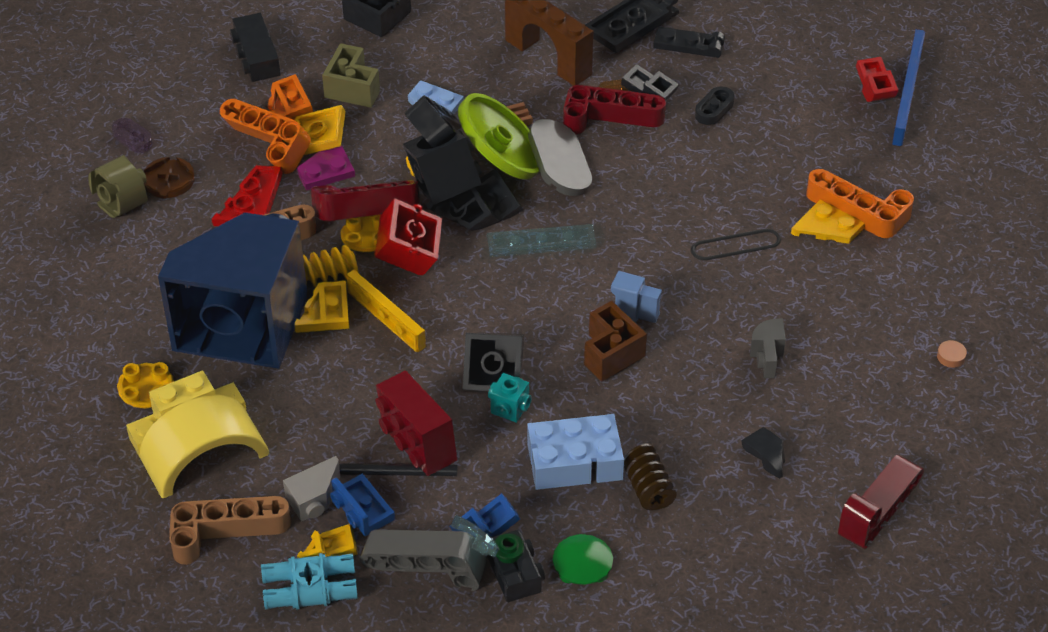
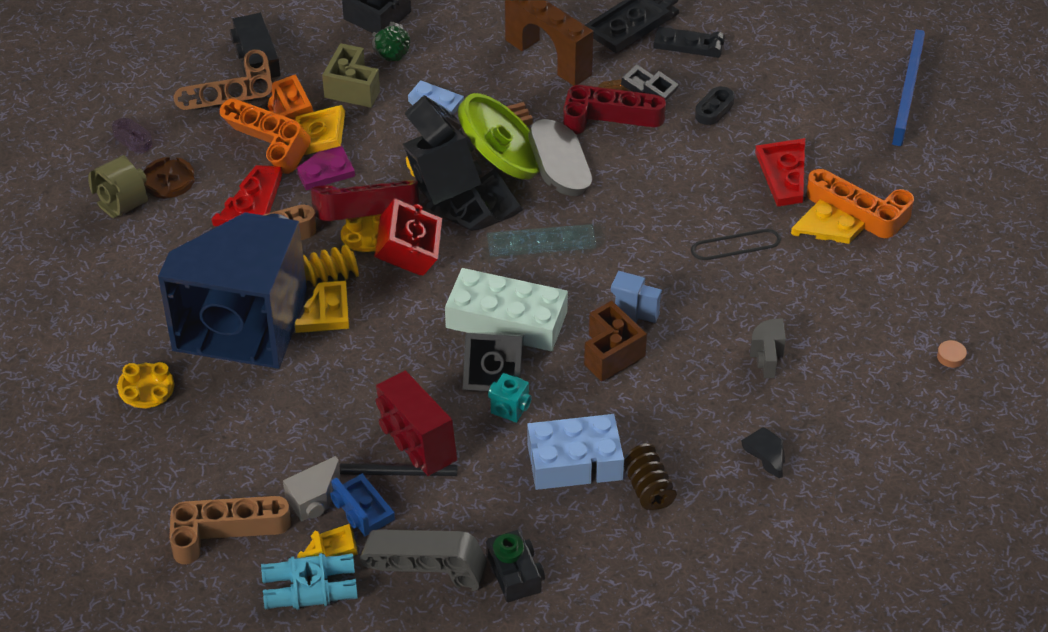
light yellow piece [126,370,269,498] -> none
yellow tile [346,270,426,352] -> none
blue brick [450,493,520,551] -> none
clear light blue slope [451,515,499,557] -> none
green dish [552,534,613,585] -> none
dark red beam [838,454,924,549] -> none
red brick [856,57,898,102] -> none
none -> medium nougat beam [173,49,272,110]
none -> dark green piece [372,22,411,61]
none -> light aqua brick [445,268,568,351]
none -> red wing [755,138,805,207]

